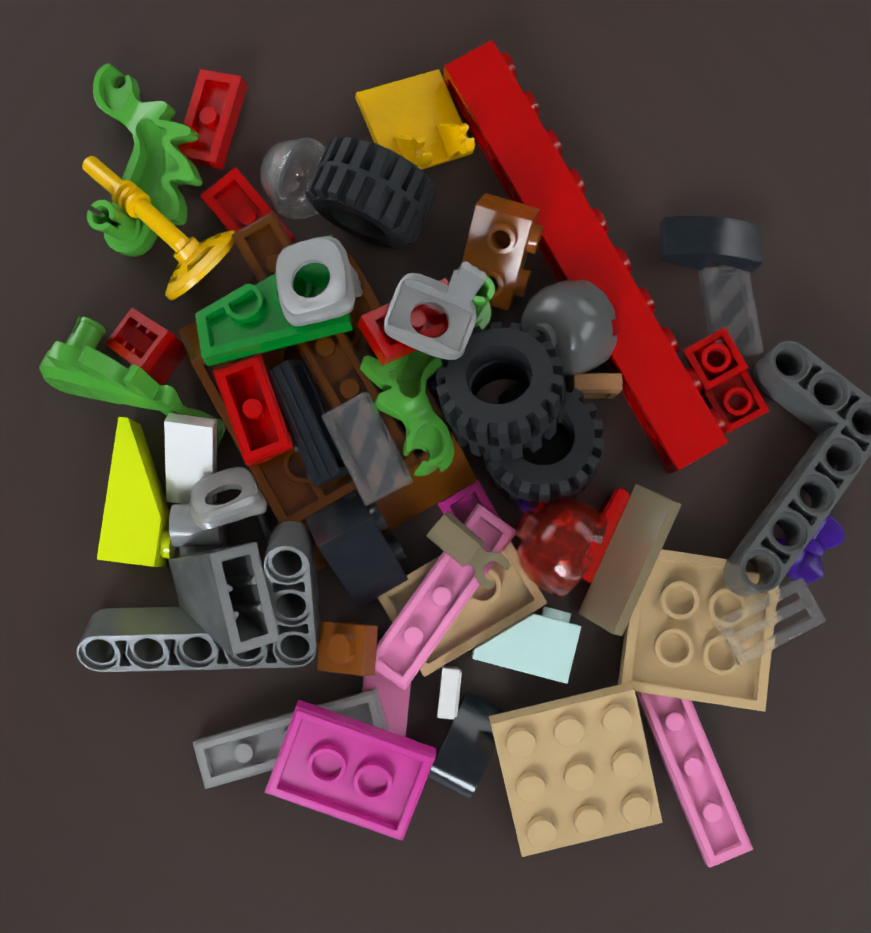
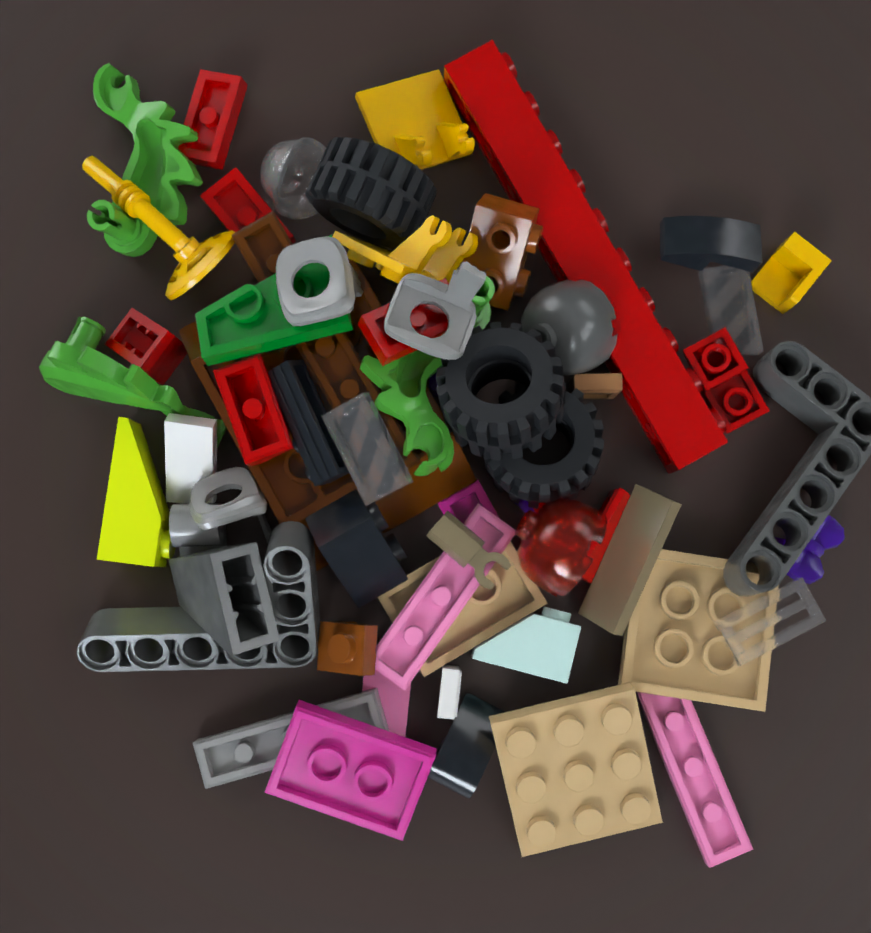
none -> yellow plate [333,215,478,283]
none -> yellow panel [749,231,832,314]

